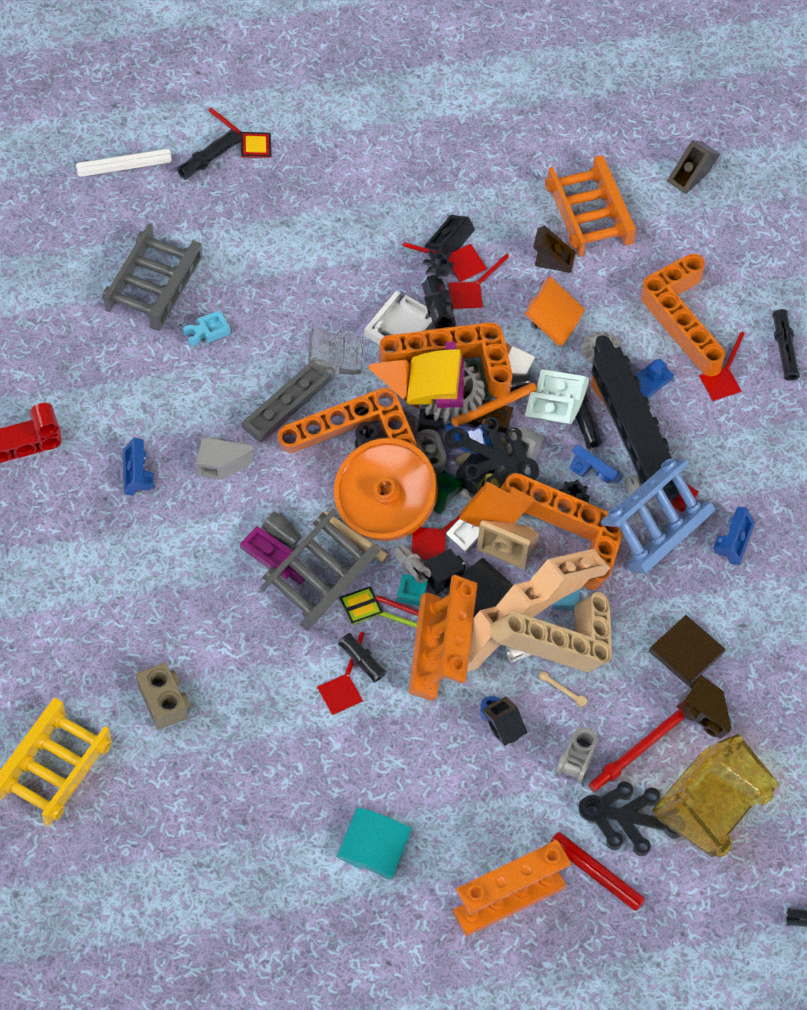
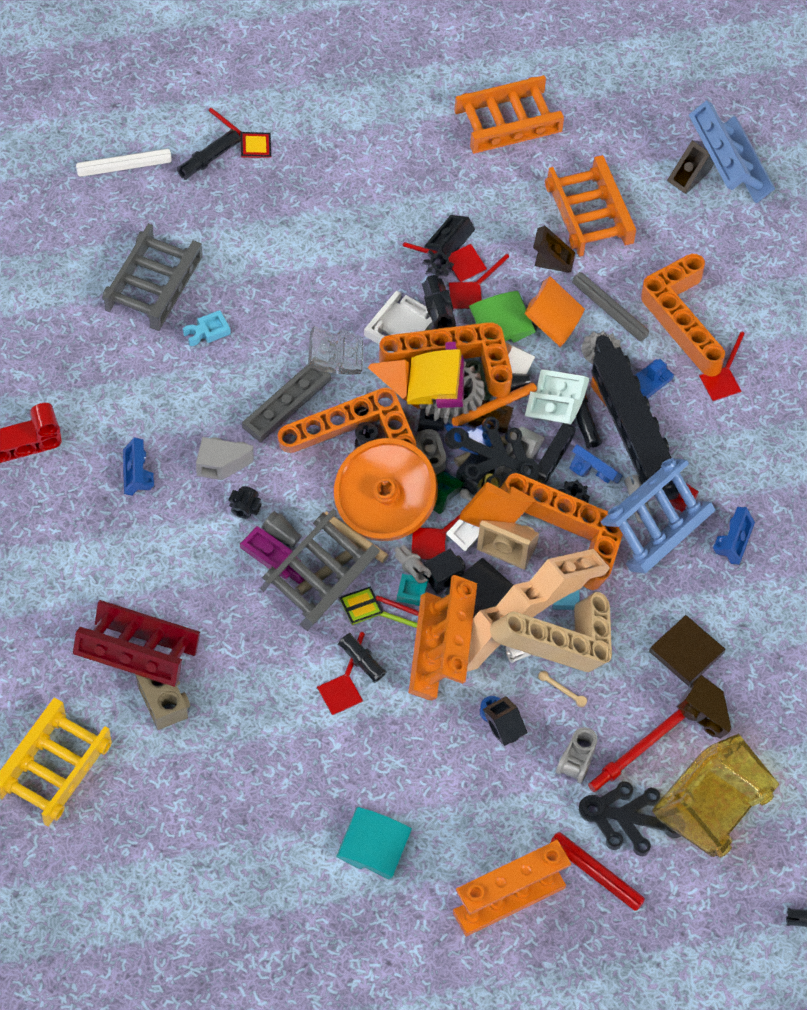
black pin [772,309,800,381] -> none
none -> dark red fence [73,600,200,687]
none -> black gear [228,486,262,519]
none -> dark tan bar [295,543,361,596]
none -> orange fence [454,75,564,154]
none -> bright green slope [469,291,536,343]
none -> black beam [535,423,576,485]
none -> dark grey axle [572,272,649,341]
none -> medium blue fence [689,100,775,203]

